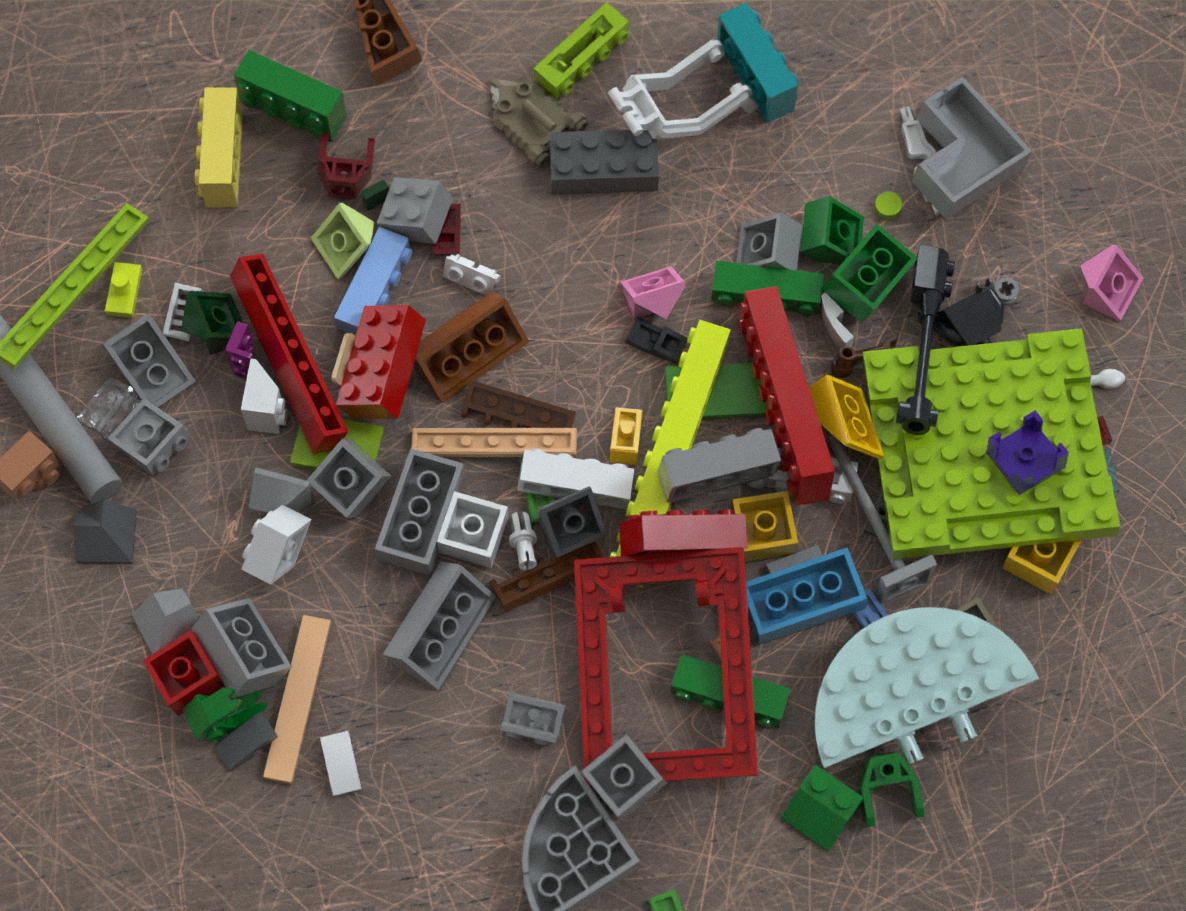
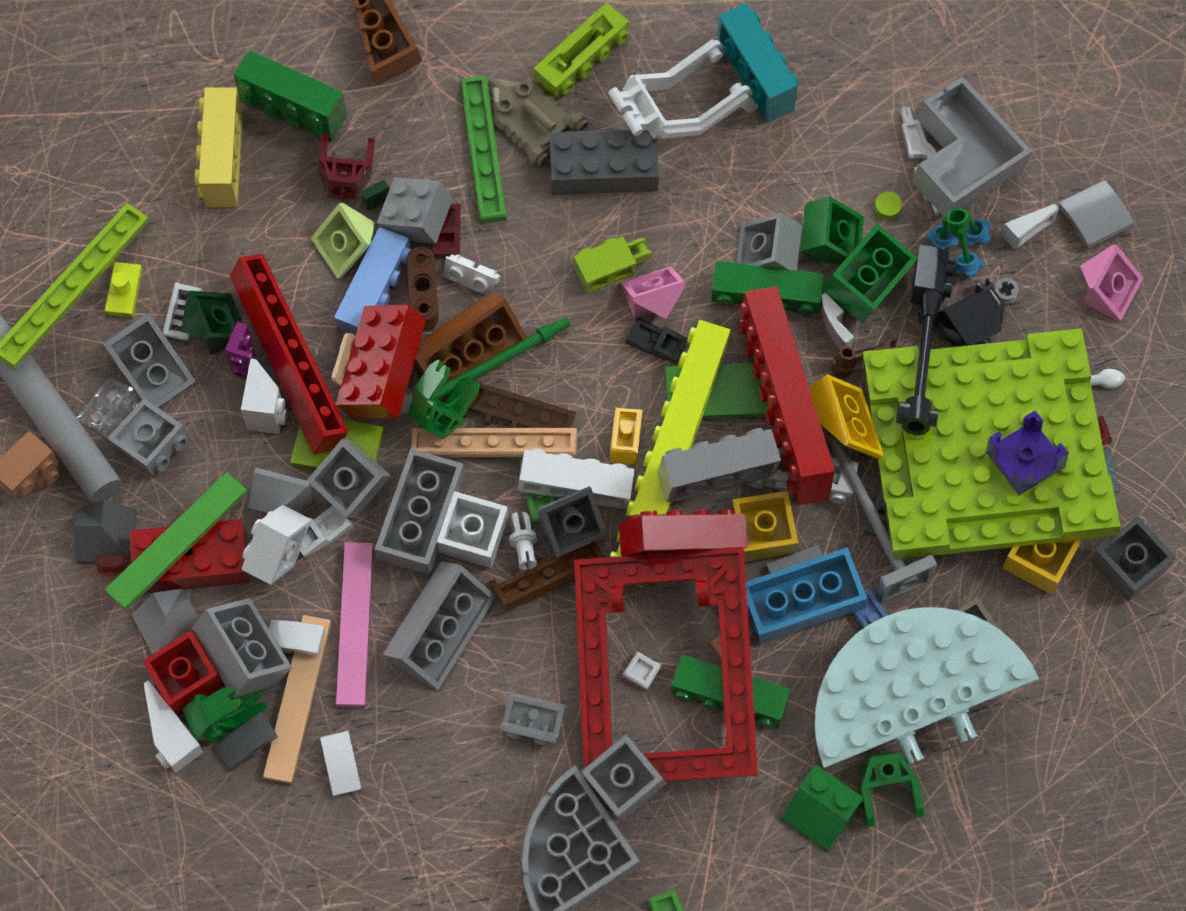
none -> clear red tile [95,555,128,574]
none -> bright green tile [105,472,248,611]
none -> red brick [130,519,250,594]
none -> white slope [144,680,203,773]
none -> white slope [269,620,325,656]
none -> white slope [300,505,354,557]
none -> bright pink tile [336,542,373,708]
none -> reddish brown piece [407,246,439,331]
none -> green piece [408,360,480,439]
none -> green bar [435,316,571,400]
none -> bright green tile [460,76,507,223]
none -> lime brick [574,236,653,294]
none -> white tile [622,651,662,691]
none -> plant [927,208,991,277]
none -> white slope [1002,204,1058,250]
none -> light grey slope [1059,180,1135,248]
none -> dark grey brick [1090,516,1176,602]

